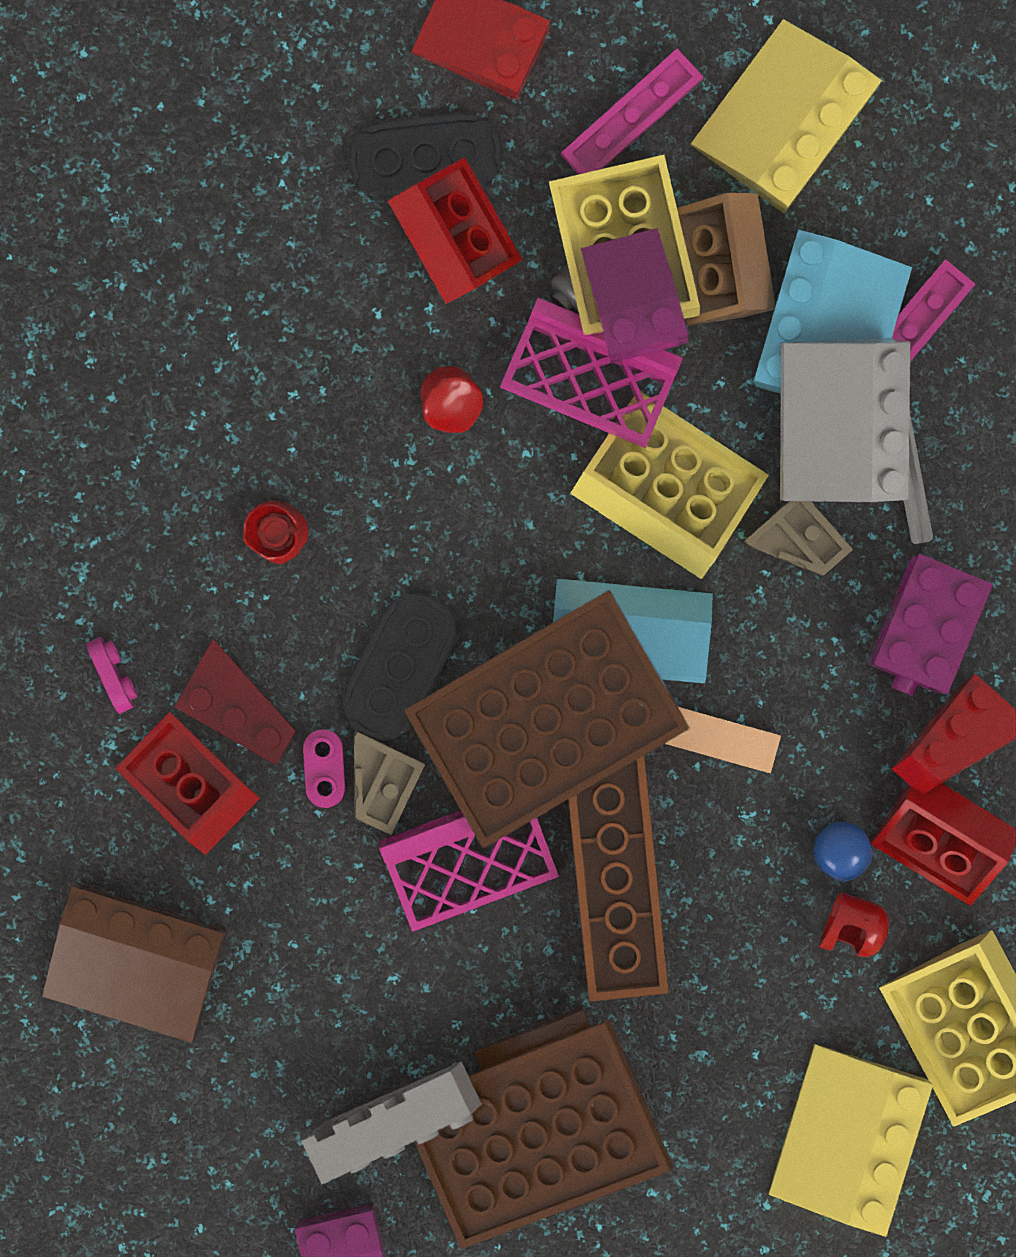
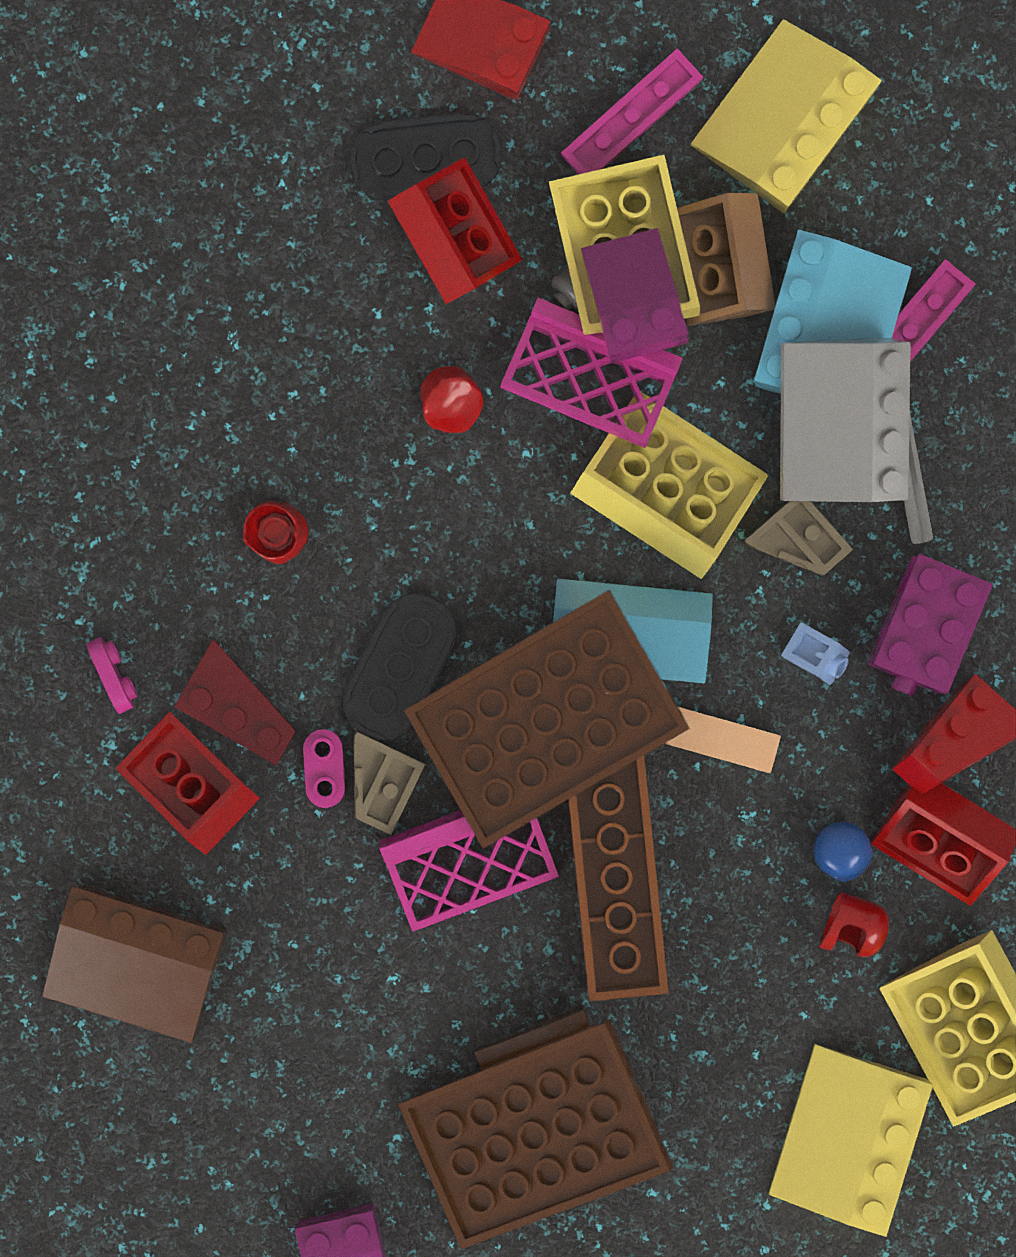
light grey wedge [301,1061,482,1184] -> none
none -> light blue bracket [781,622,850,685]

